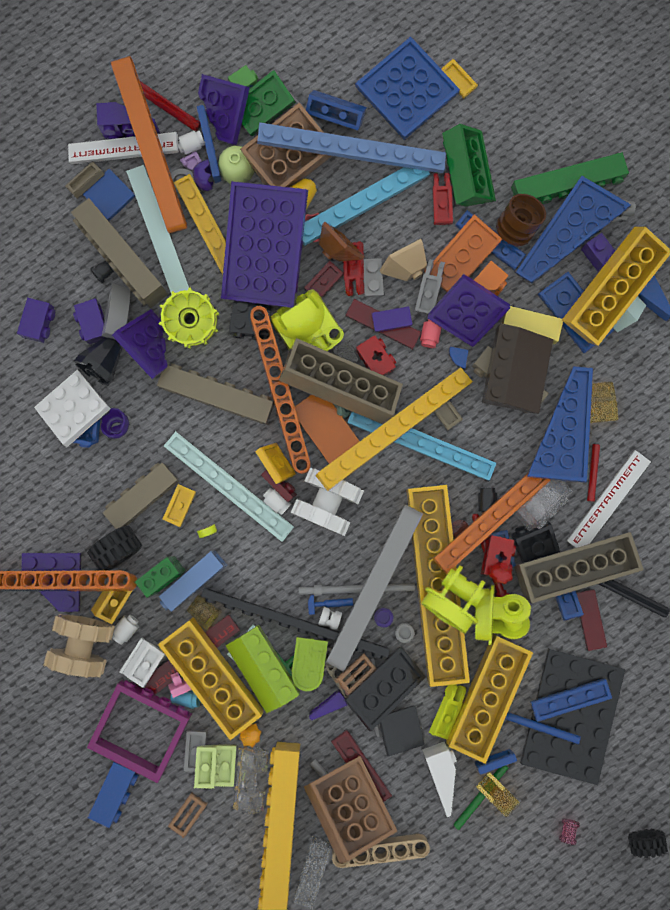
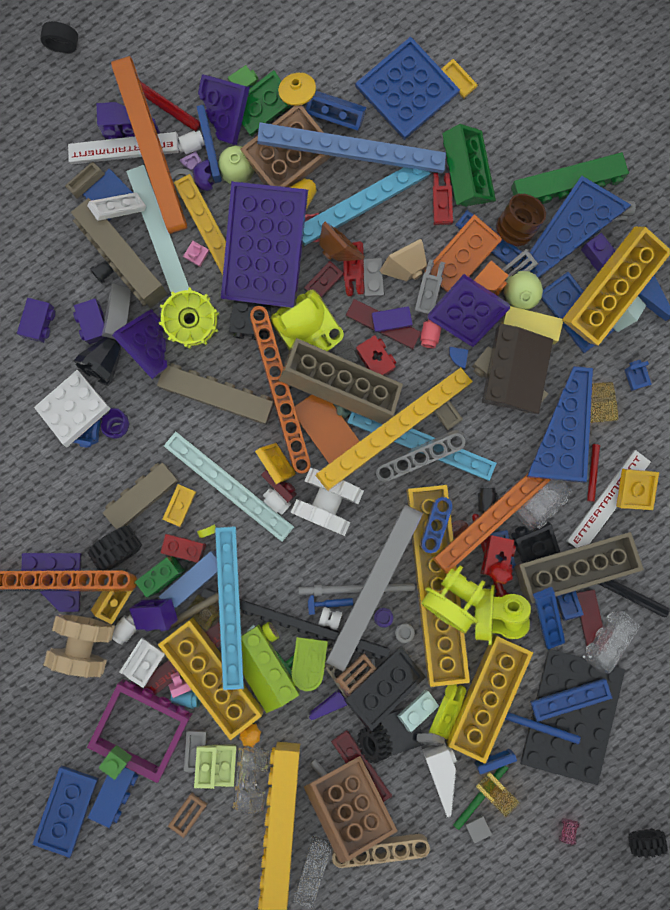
none -> blue plate [32,766,99,858]
none -> black tyre [40,21,78,53]
none -> white tile [87,192,146,221]
none -> bright green brick [99,745,132,780]
none -> dark purple brick [129,599,178,631]
none -> red brick [161,534,206,563]
none -> dark tan bar [166,592,219,631]
none -> bright pink tile [183,241,209,267]
none -> medium azure plate [215,526,244,690]
none -> neon yellow tile [262,622,279,642]
none -> yellow dish [278,73,316,106]
none -> black tyre [357,724,393,764]
none -> light grey beam [376,430,465,482]
none -> light aqua plate [397,690,439,732]
none -> light grey tile [416,733,445,746]
none -> blue beam [420,497,452,553]
none -> light grey tile [465,815,492,844]
none -> light grey tile [502,249,539,281]
none -> yellowish green cylinder [504,271,543,310]
none -> blue tile [533,587,565,650]
none -> clear brick [582,611,641,674]
none -> yellow plate [616,469,659,510]
none -> blue bracket [624,360,652,391]

